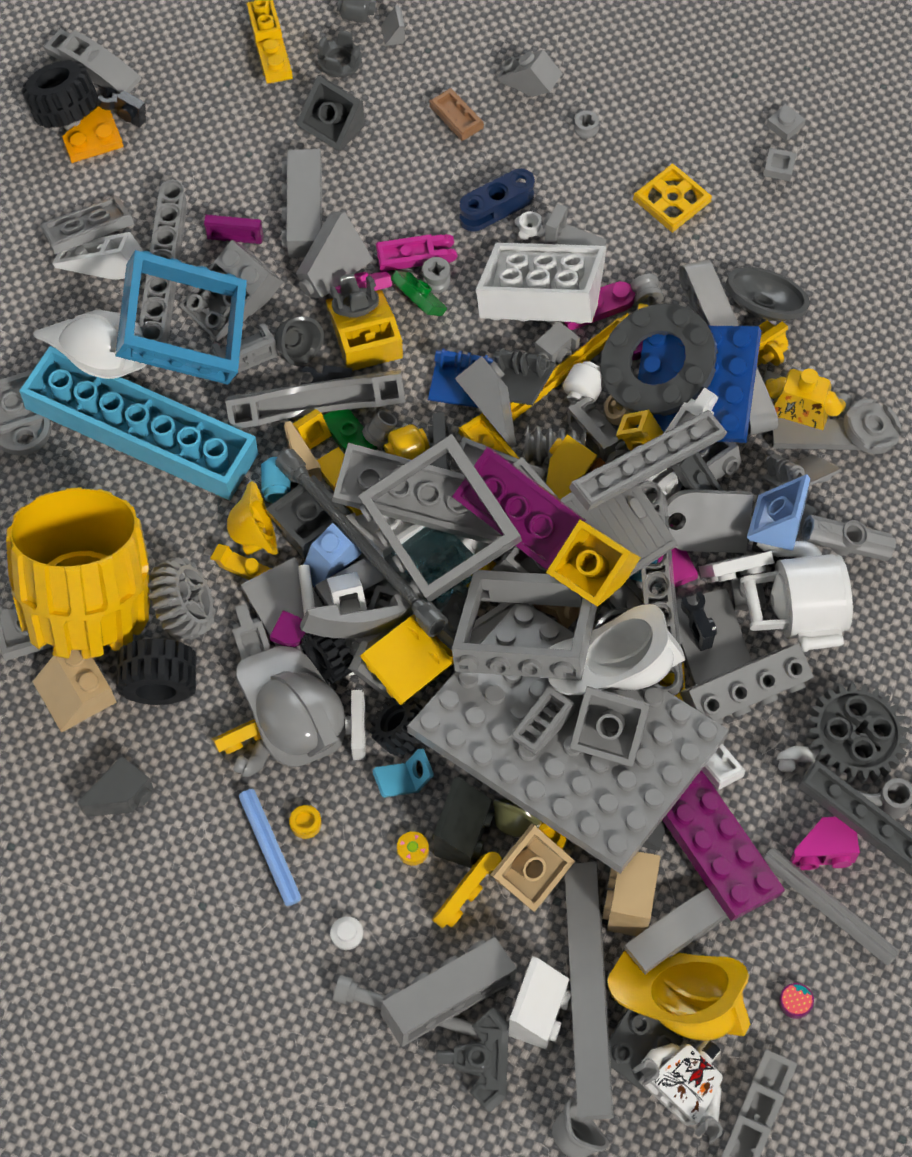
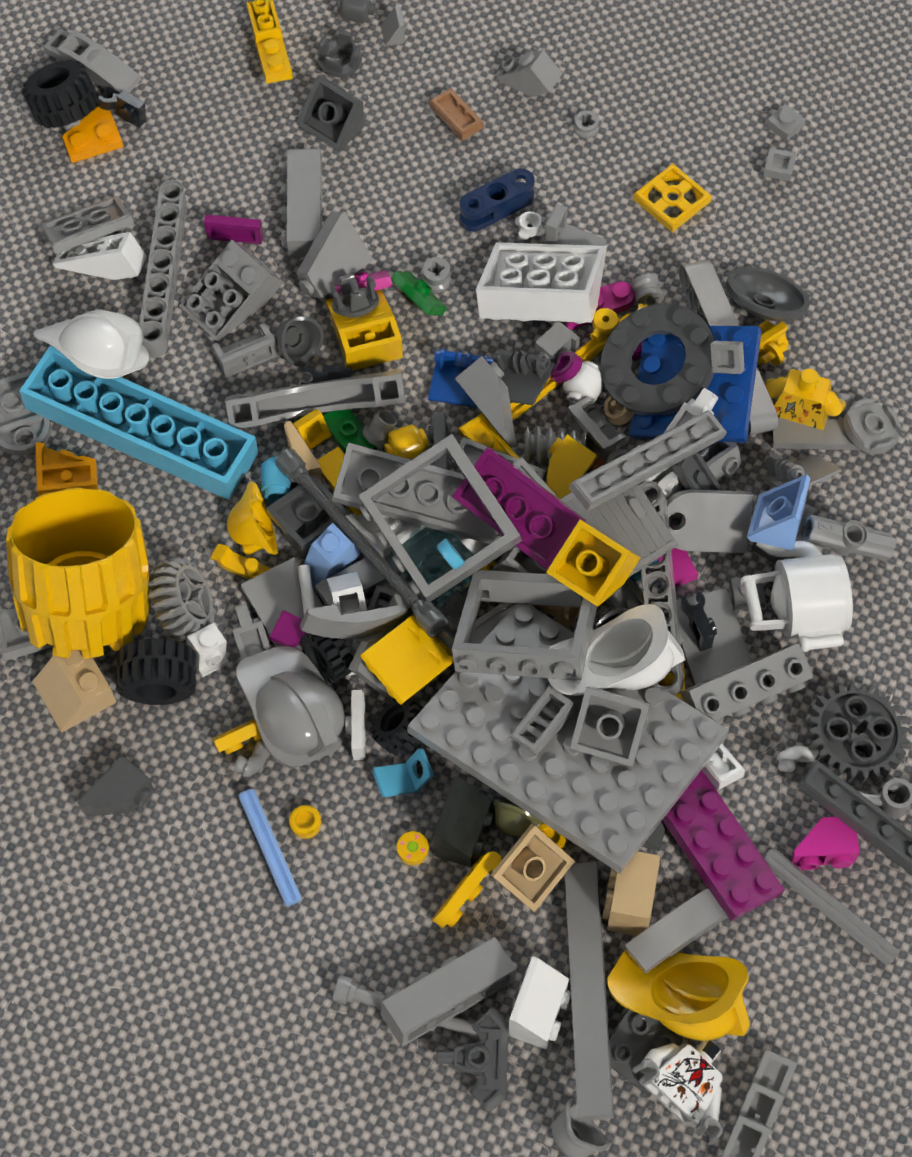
dark azure window [115,250,247,385] -> none
white plate [330,917,363,950] -> none
dark pink hinge [376,234,458,271] -> none
yellow brick [616,410,664,451] -> none
white plate [698,551,774,582] -> none
tile [779,983,814,1019] -> none
none -> light orange wing [35,442,99,496]
none -> white brick [186,623,229,678]
none -> medium azure tile [437,538,465,570]
none -> magenta tile [550,351,582,383]
none -> yellow piece [590,308,619,341]
none -> light grey plate [710,341,745,374]

